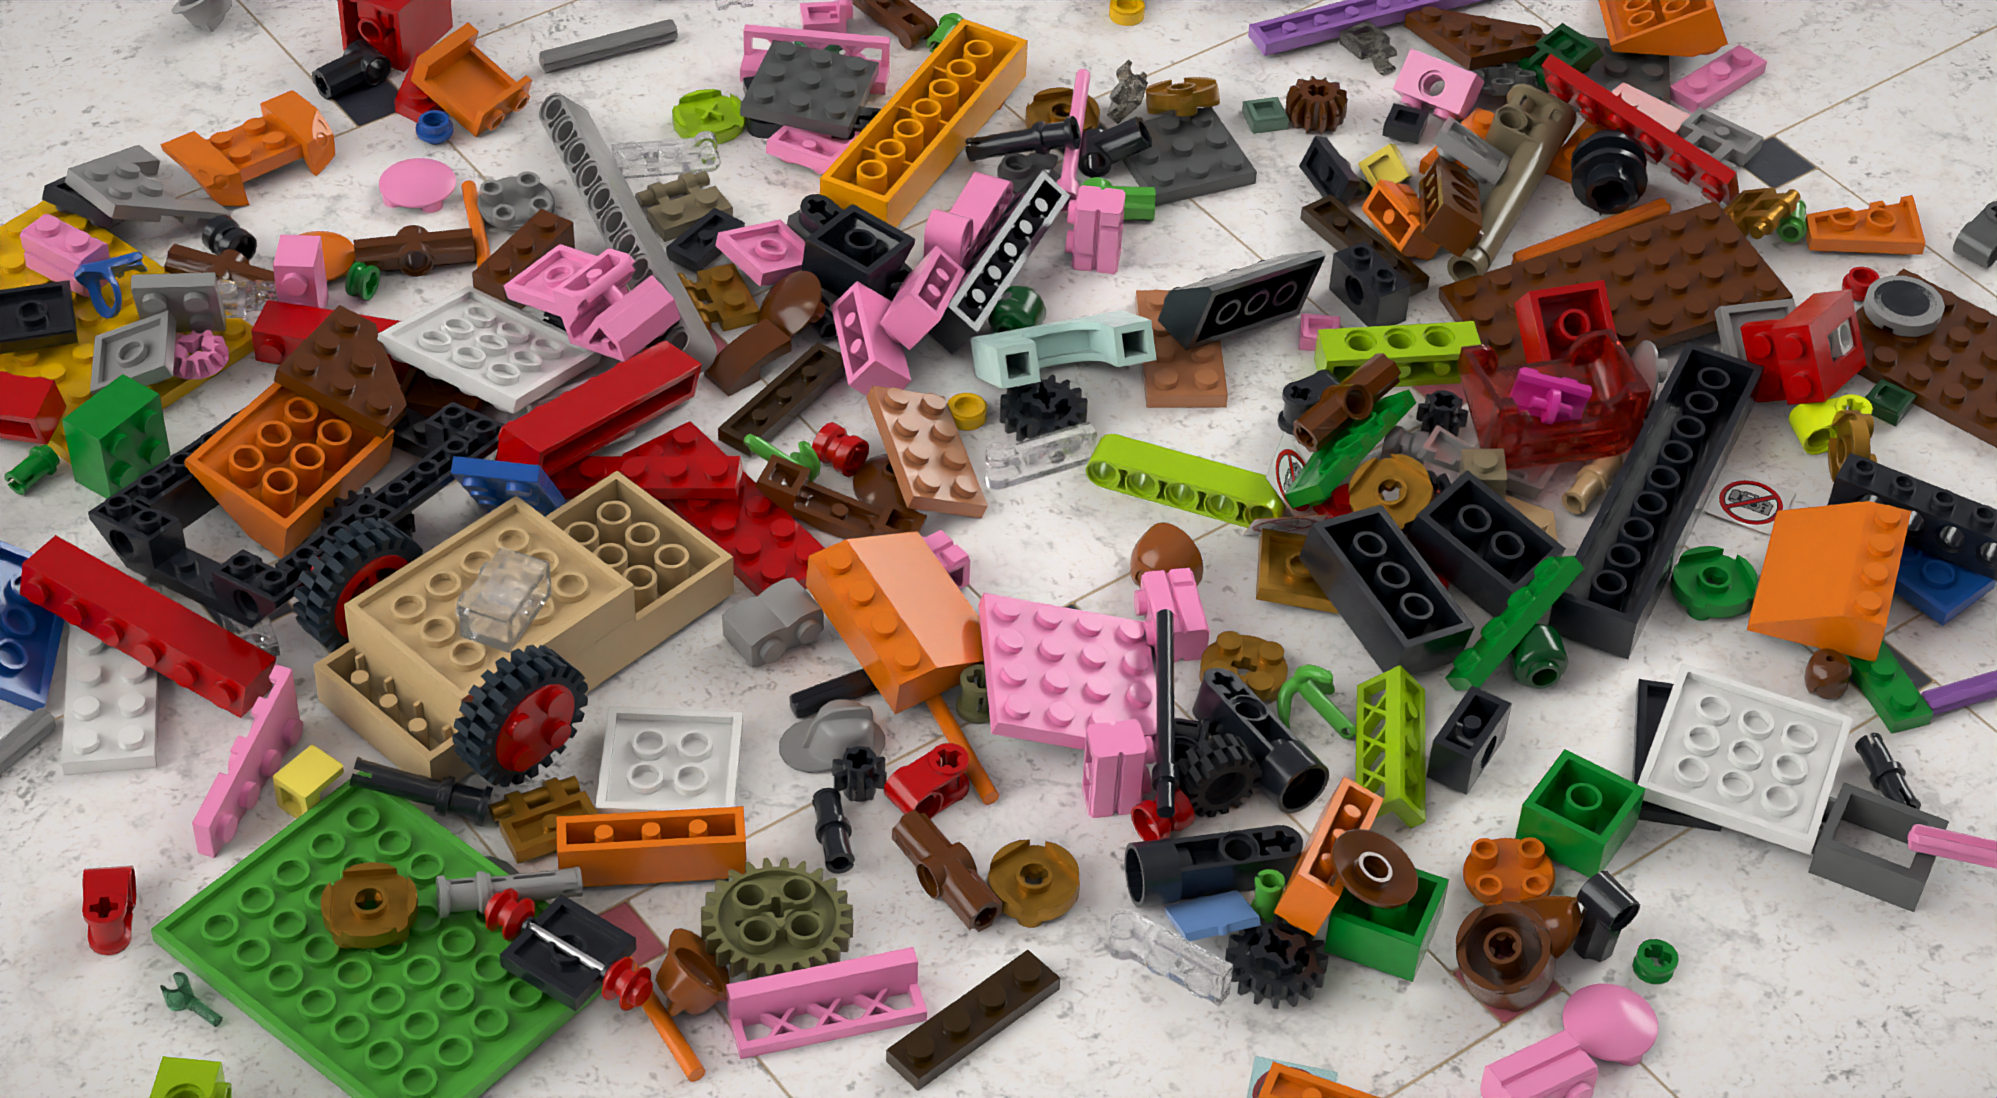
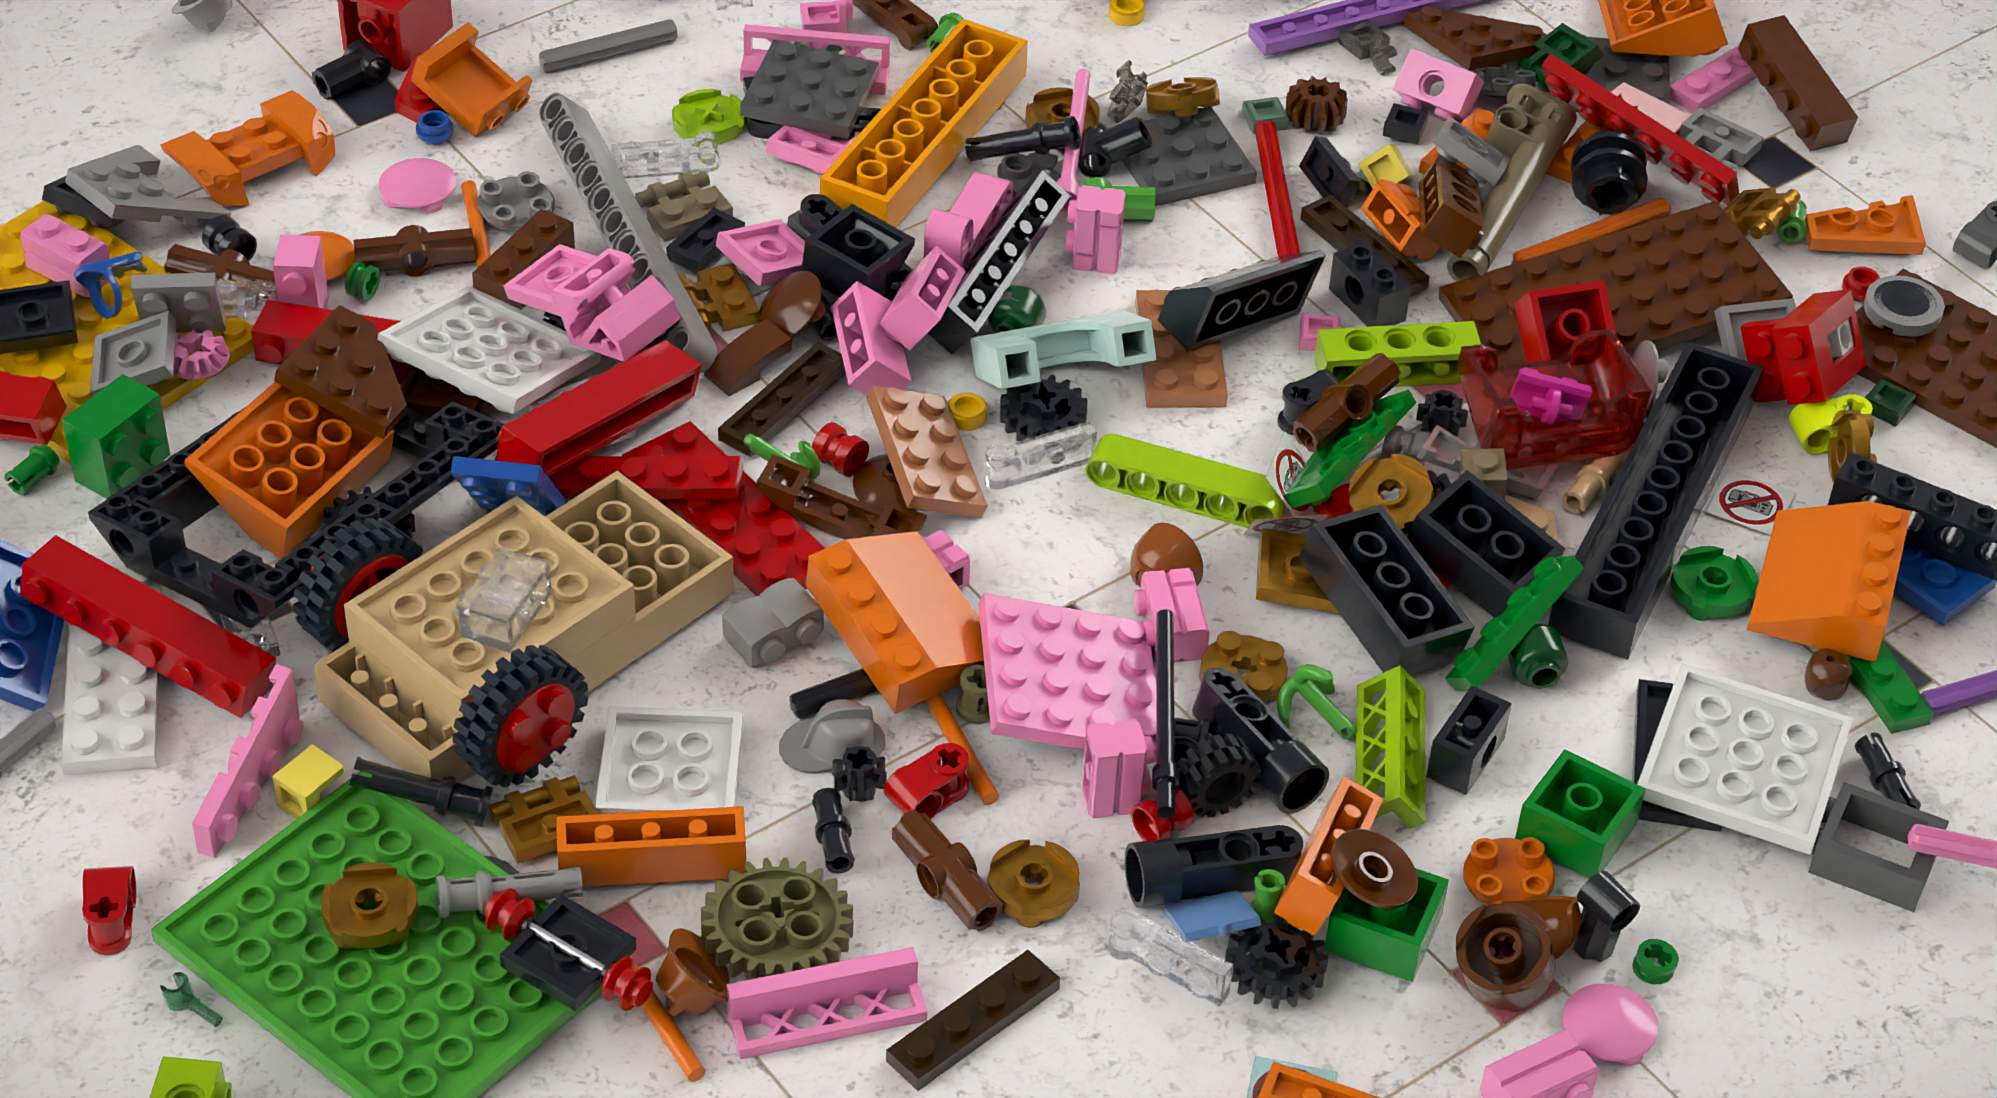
none -> red axle [1255,120,1300,256]
none -> reddish brown brick [1738,15,1858,152]

